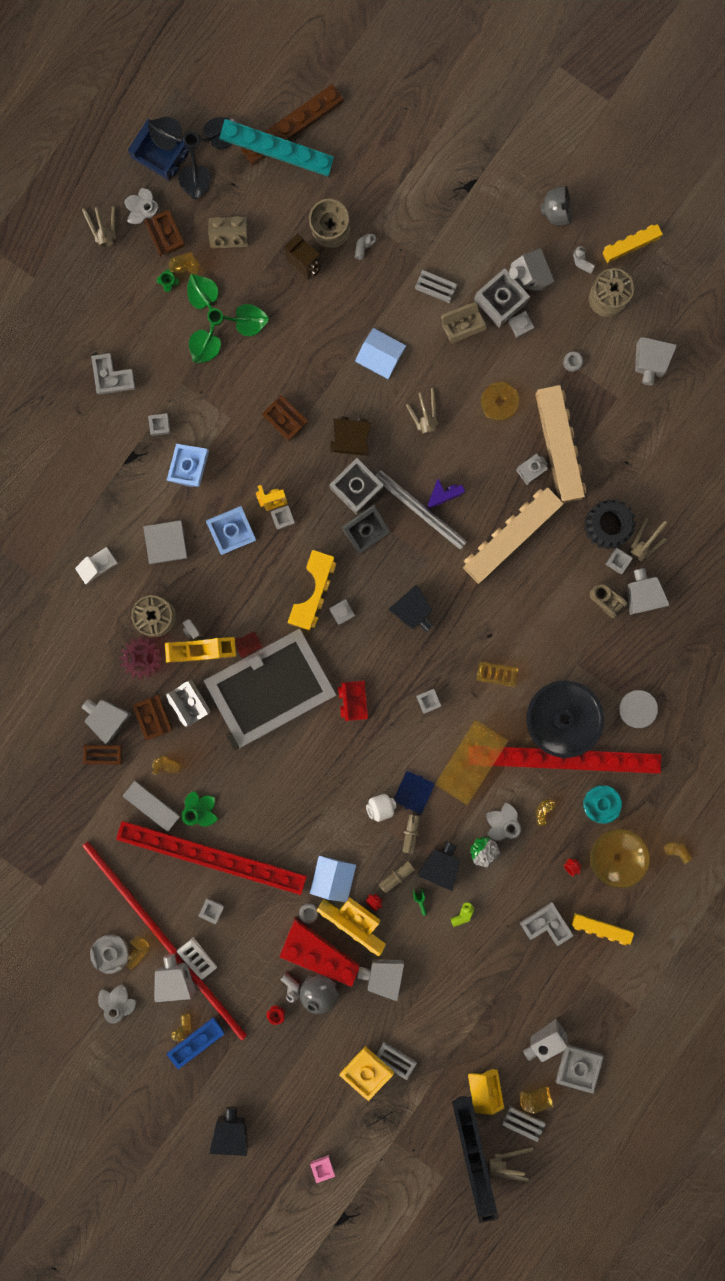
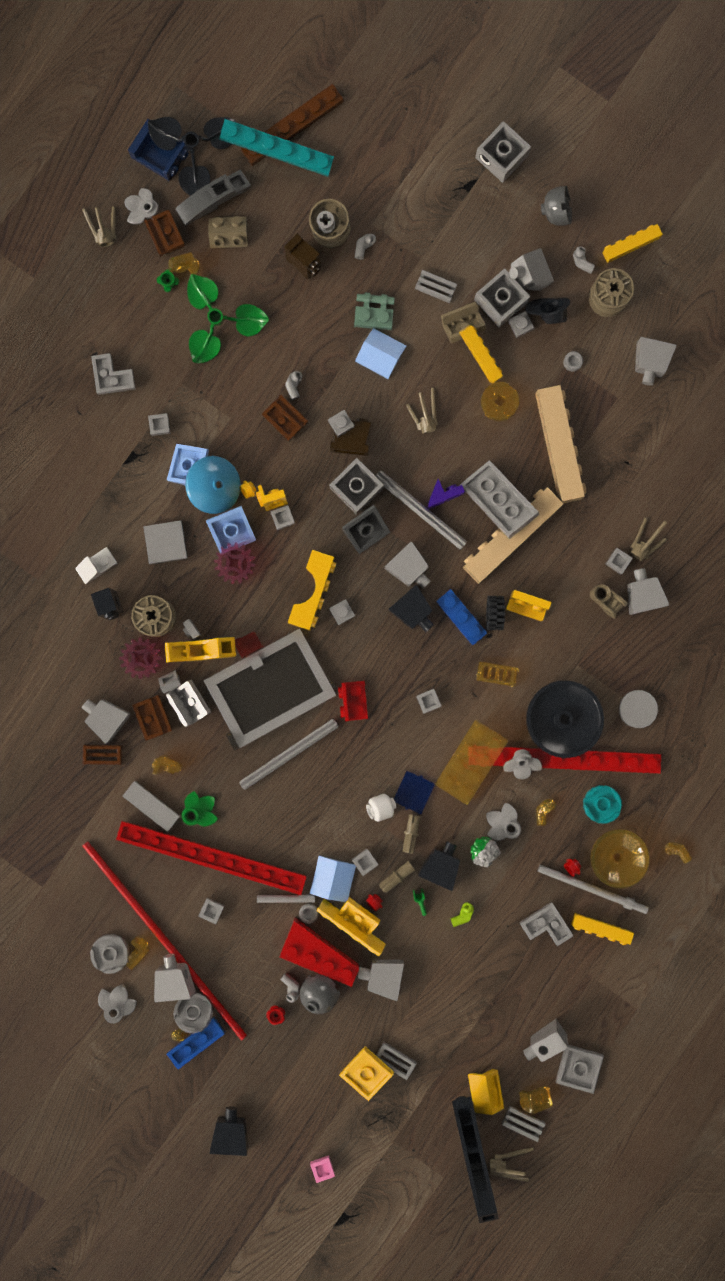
white slope [177,937,217,980] -> none
light grey brick [516,454,548,485] -> none
black tyre [584,499,636,549] -> none
none -> black brick [91,588,123,620]
none -> light grey plate [158,670,181,693]
none -> light grey tile [173,993,213,1034]
none -> dark grey slope [175,170,251,226]
none -> dark azure dish [185,456,241,514]
none -> clear pink gear [214,542,256,584]
none -> yellow plate [239,480,256,499]
none -> light grey axle [239,719,338,790]
none -> light grey bar [257,895,315,903]
none -> light grey arm [285,371,302,400]
none -> light grey bush [317,211,335,234]
none -> light grey plate [328,410,354,437]
none -> light grey plate [351,848,378,876]
none -> sand green plate [354,292,395,330]
none -> light grey torso [384,542,431,589]
none -> blue plate [436,589,487,645]
none -> yellow piece [459,325,503,383]
none -> light grey plate [460,460,539,539]
none -> light grey brick [475,121,531,183]
none -> black tyre [486,595,505,630]
none -> light grey plate [503,750,542,780]
none -> yellow bracket [506,590,551,621]
none -> black piece [525,298,571,324]
none -> light grey bar [537,864,649,914]

